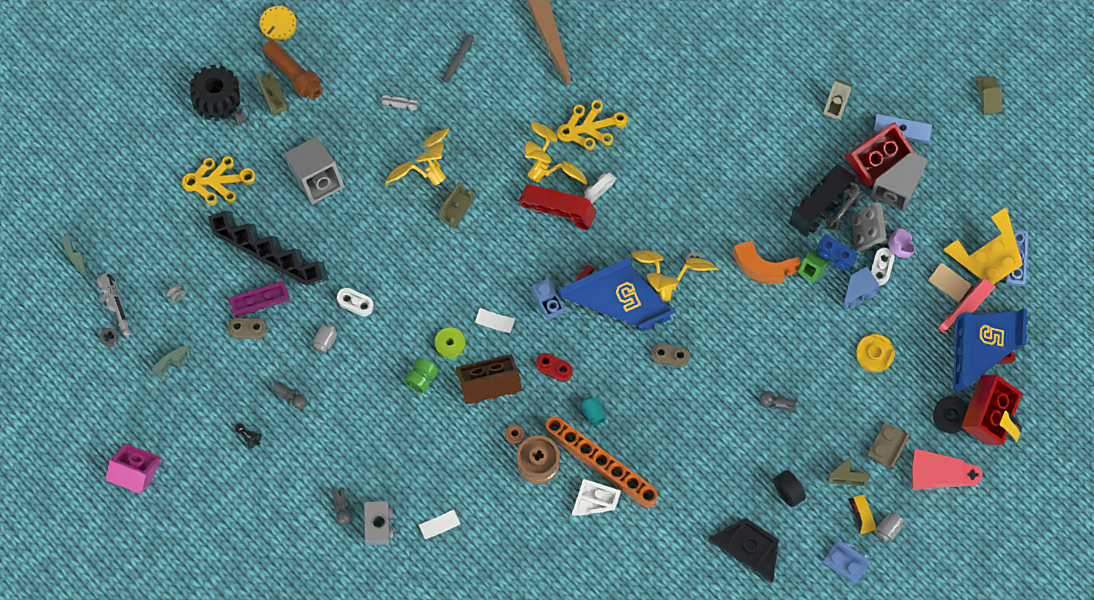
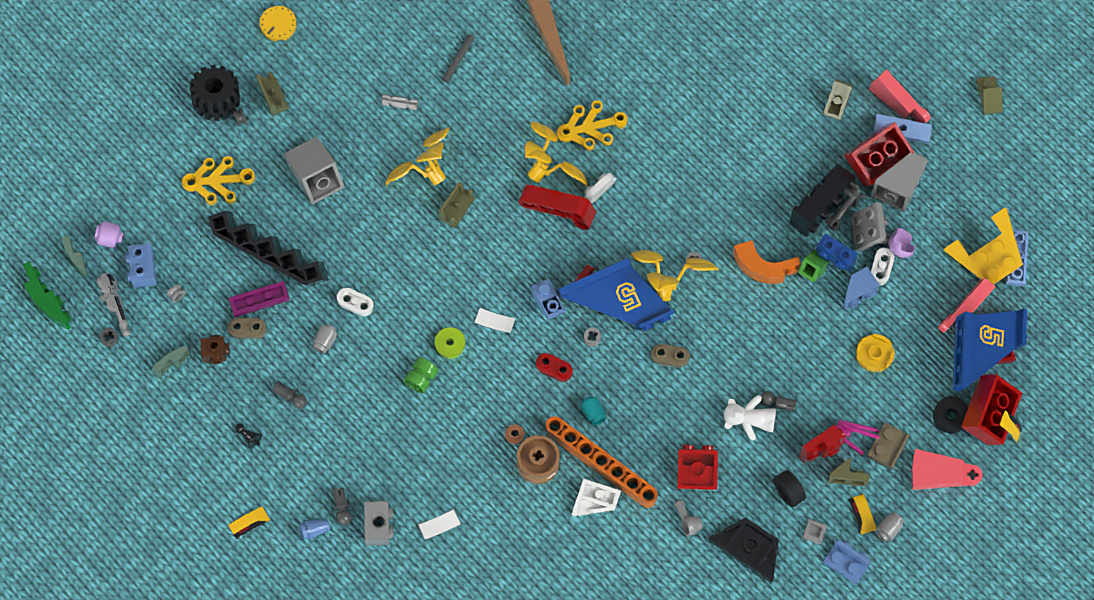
dark pink slope [105,444,161,494] -> none
dark orange piece [262,40,323,100] -> none
reddish brown slope [456,354,522,404] -> none
tan slope [928,263,972,303] -> none
none -> green slope [23,261,72,330]
none -> lavender head [94,221,123,248]
none -> medium blue brick [125,243,157,288]
none -> reddish brown brick [200,335,230,364]
none -> yellow sticker [228,506,270,539]
none -> medium blue cone [299,519,330,540]
none -> light grey bush [584,328,601,347]
none -> light grey bar [674,500,702,536]
none -> red plate [677,445,718,490]
none -> white piece [724,395,776,440]
none -> red plate [799,424,846,463]
none -> light grey tile [802,519,827,545]
none -> dark pink plant [836,419,879,455]
none -> coral piece [869,69,931,123]

